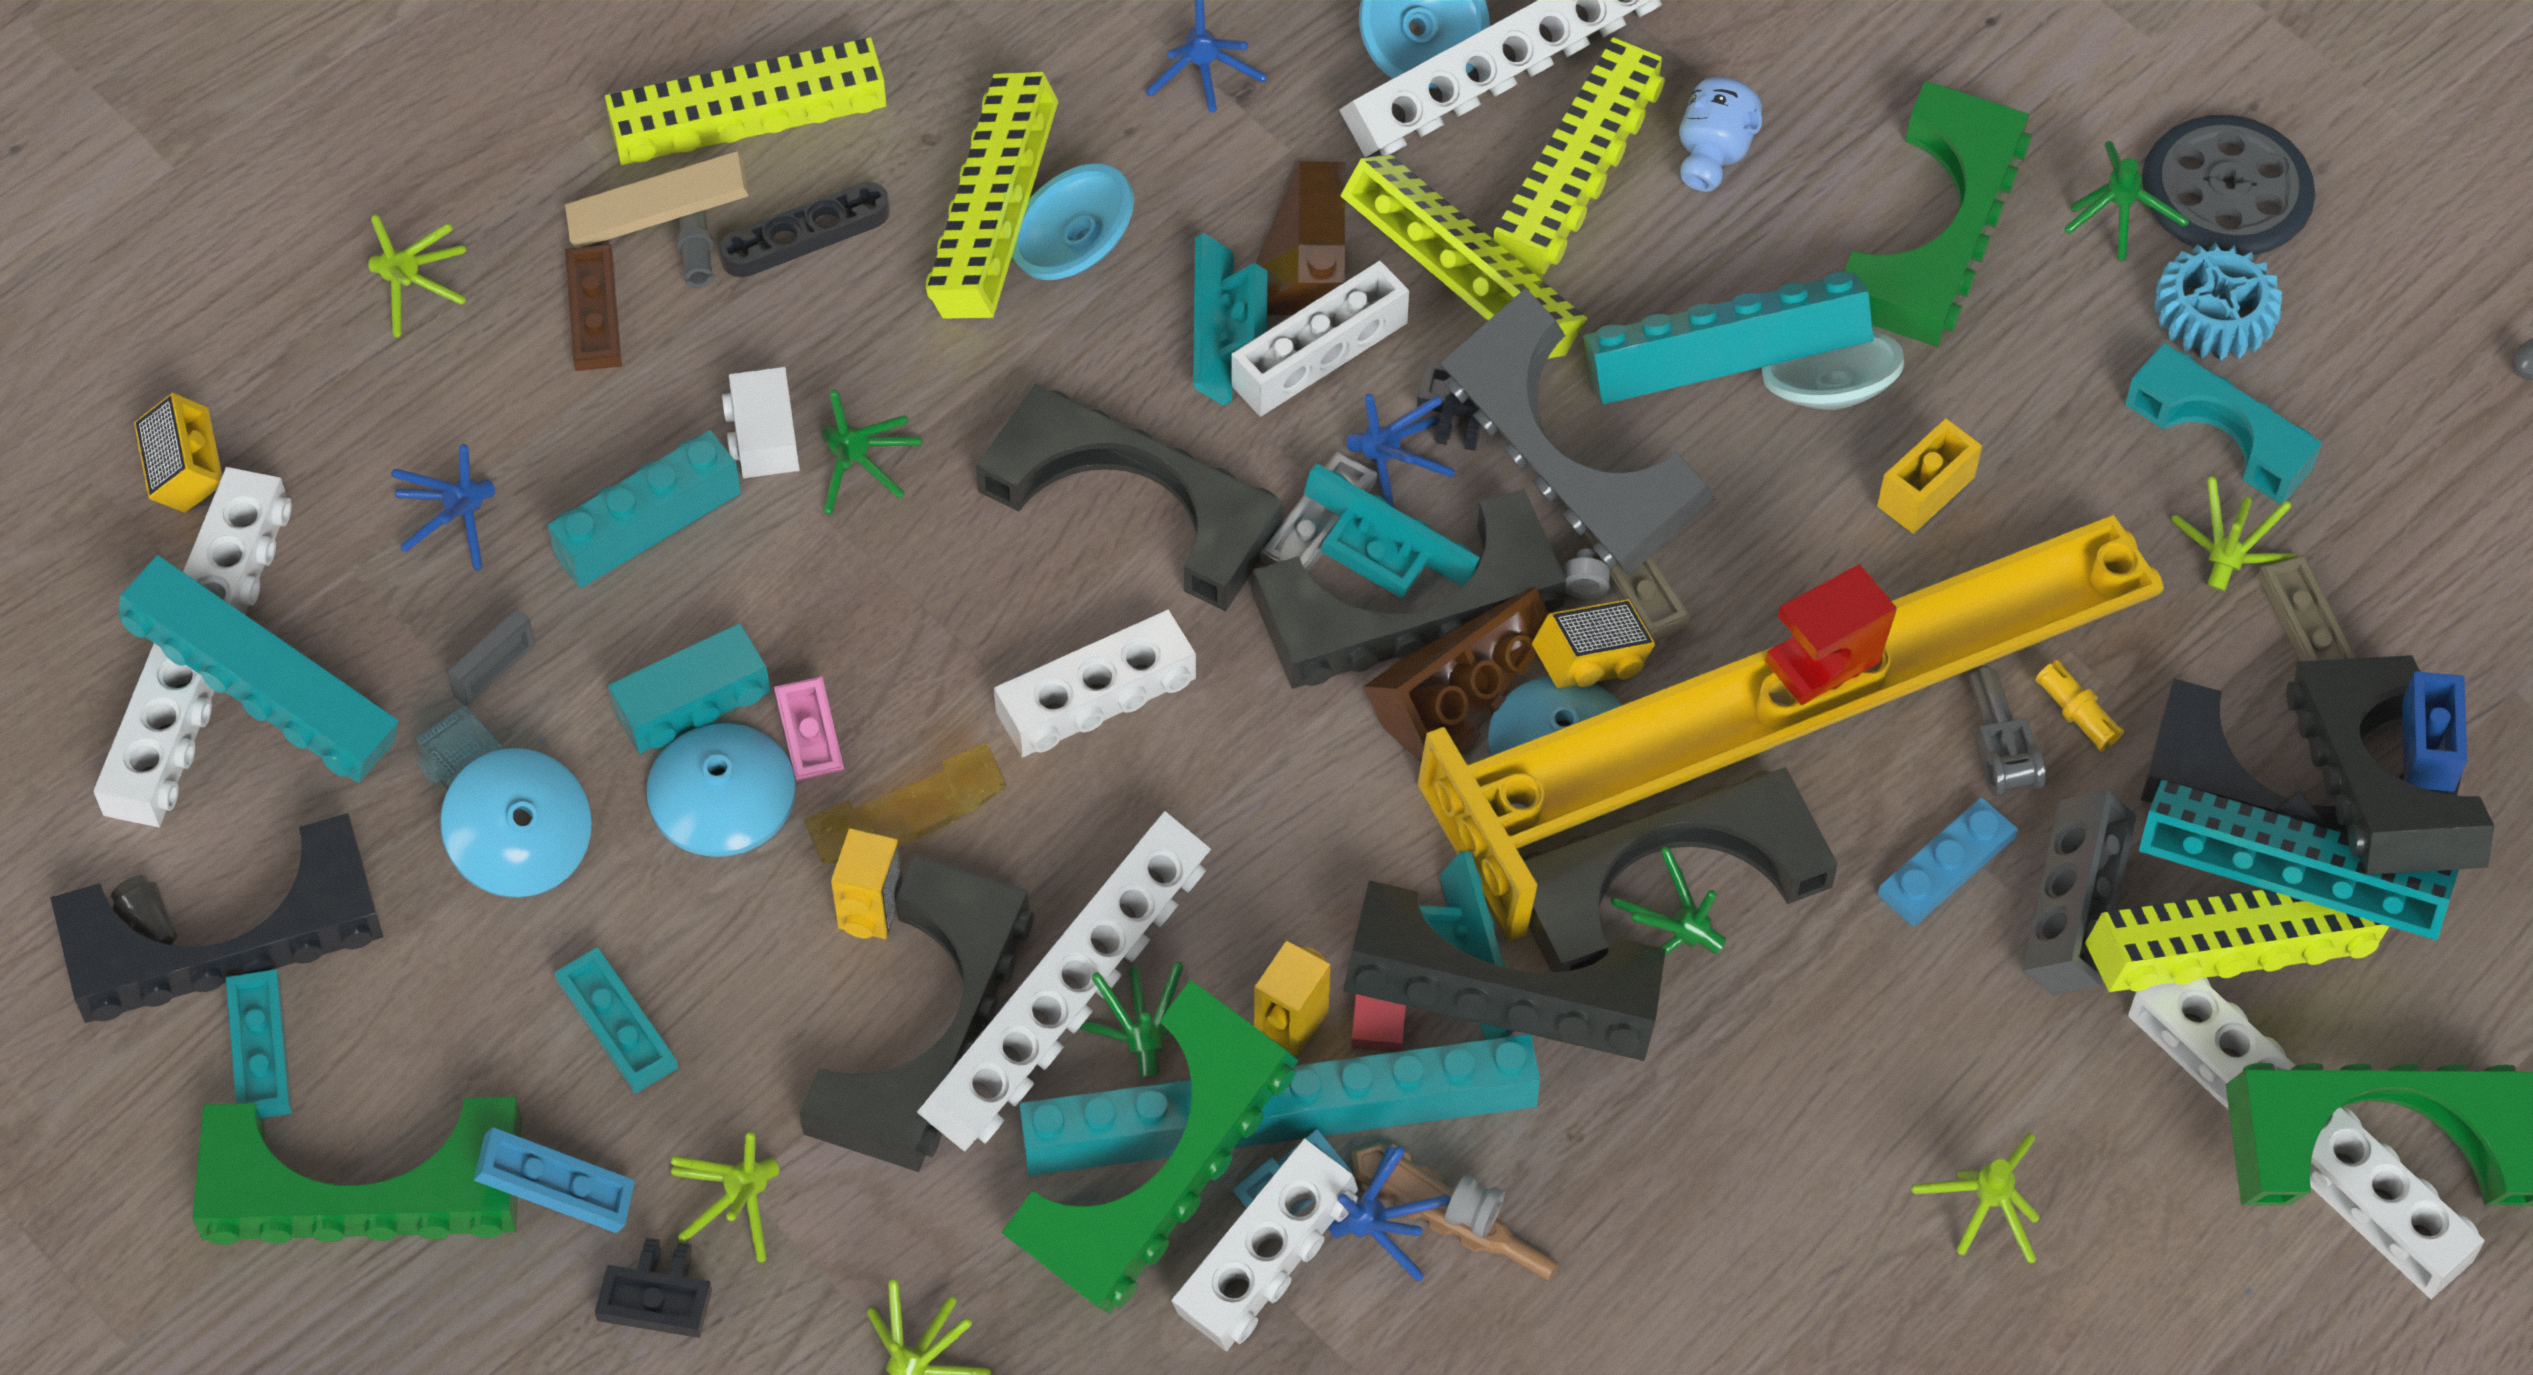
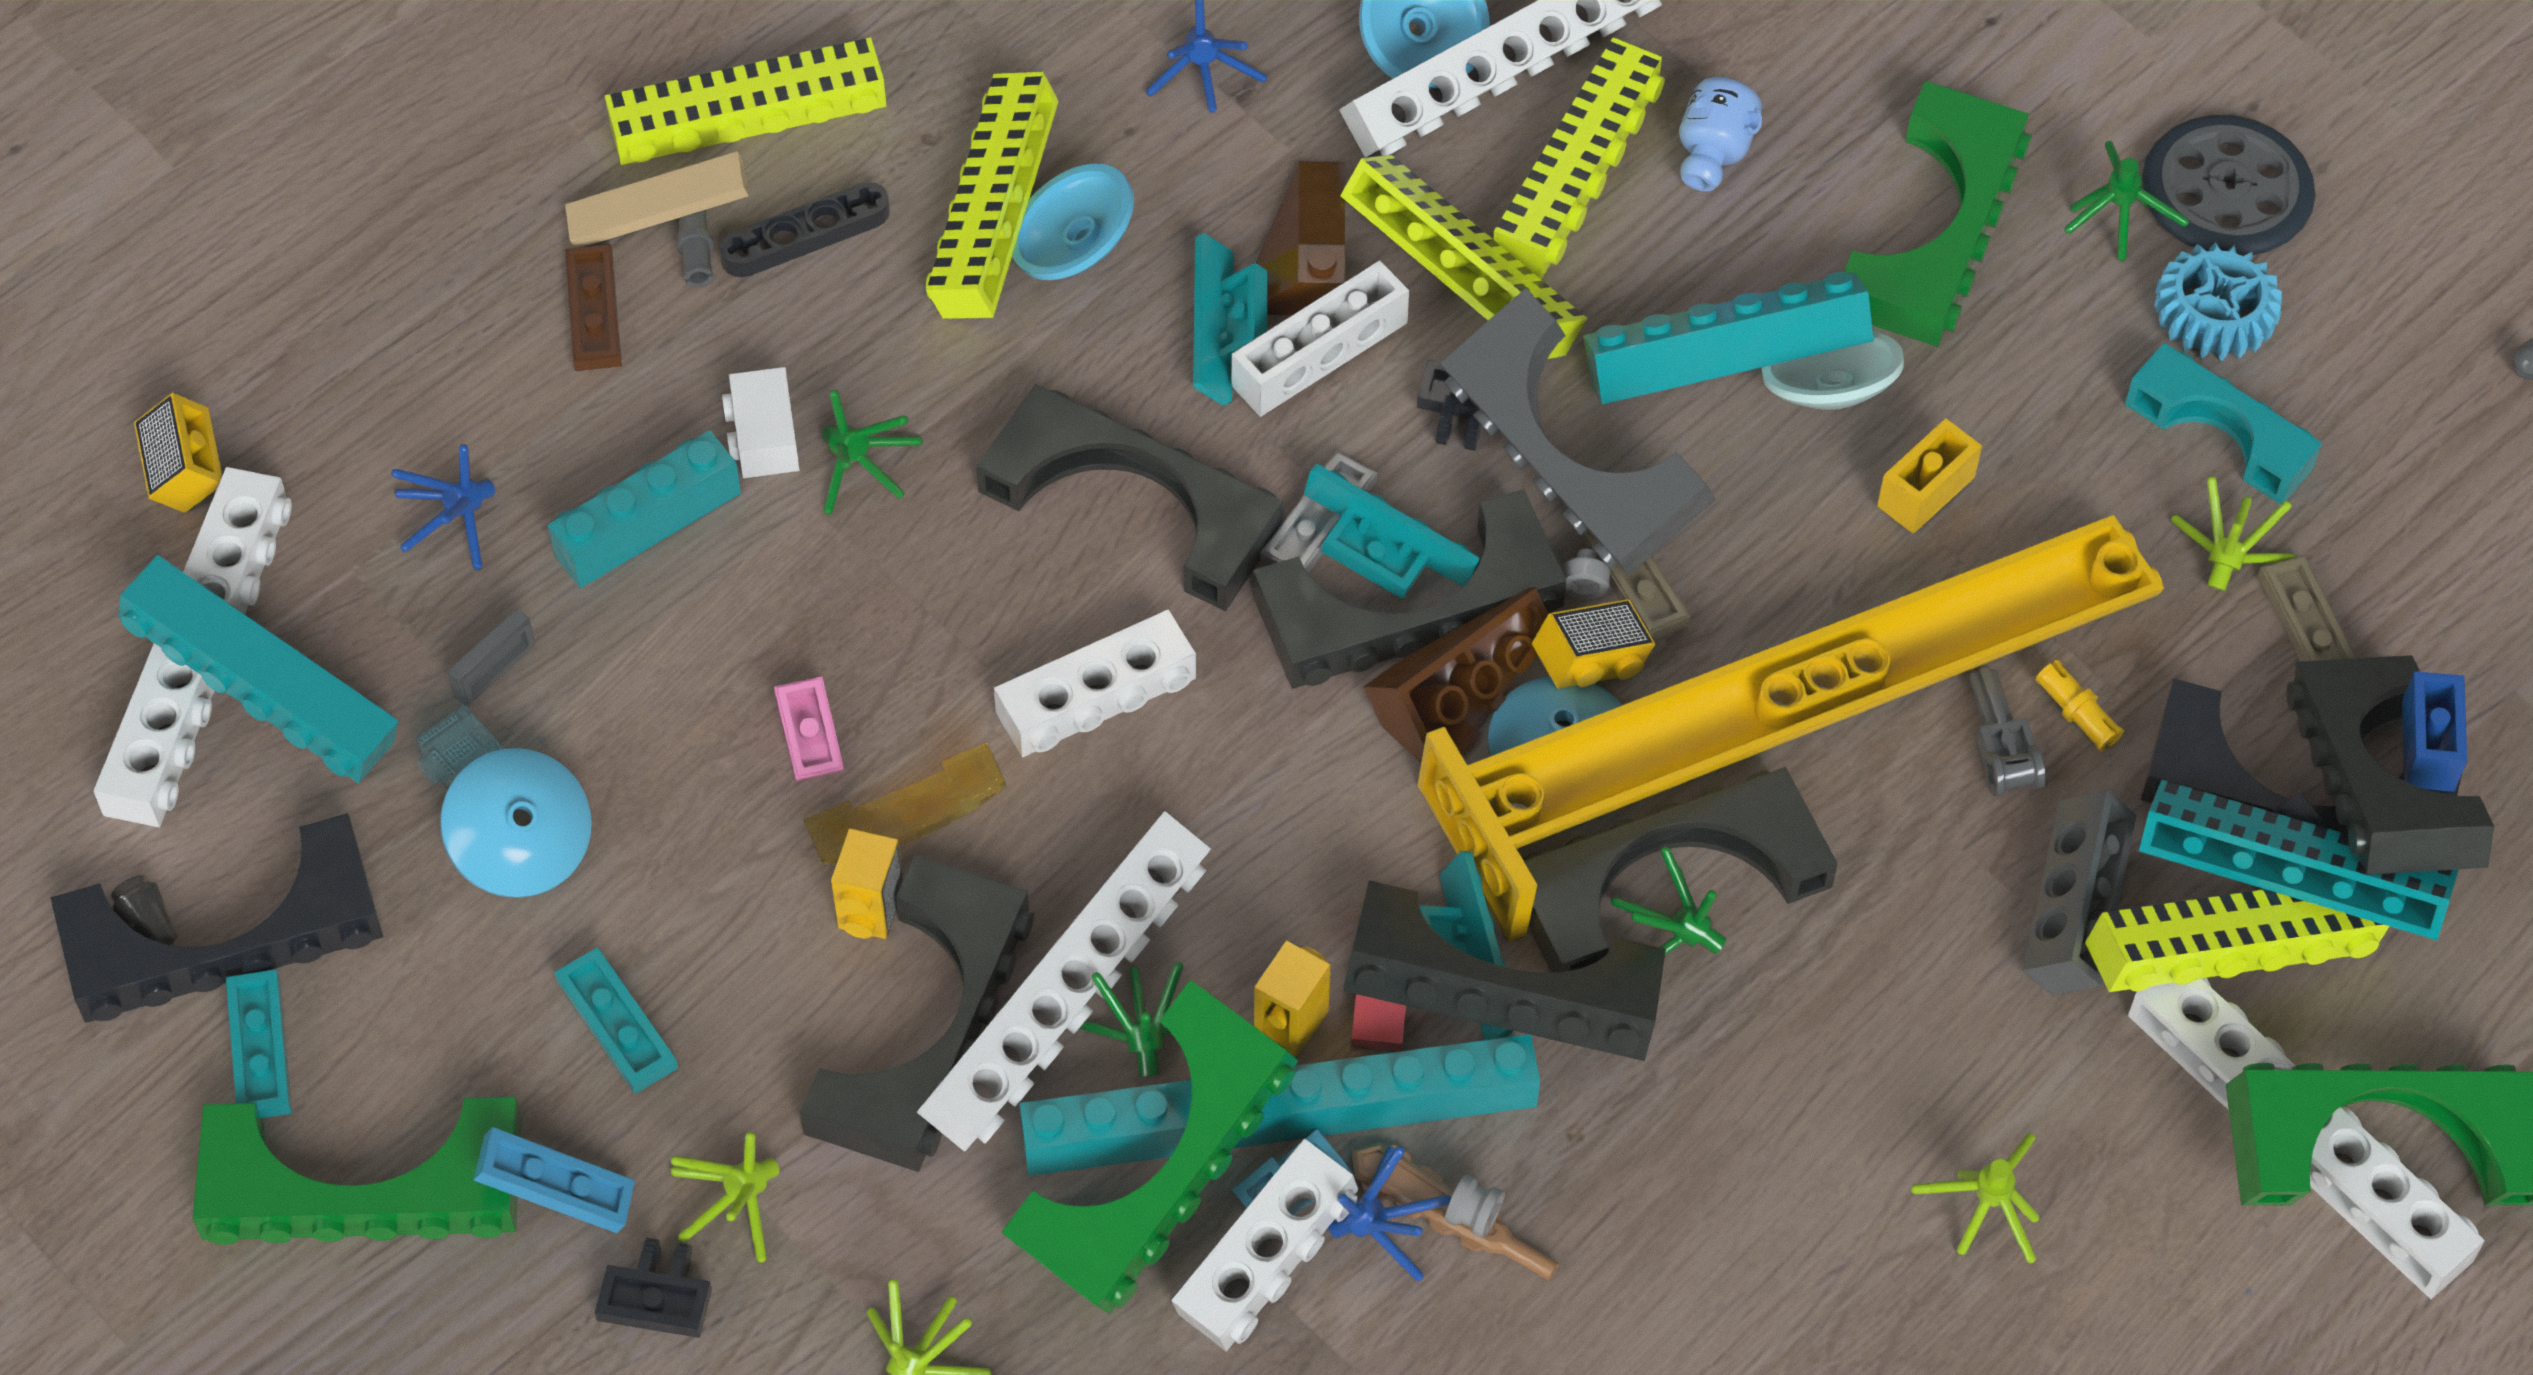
lime plant [368,215,466,338] -> none
teal brick [607,623,770,754] -> none
medium azure dish [647,723,796,857] -> none
blue plant [1347,394,1455,508] -> none
red piece [1765,564,1897,706] -> none
dark azure plate [1877,797,2018,927] -> none

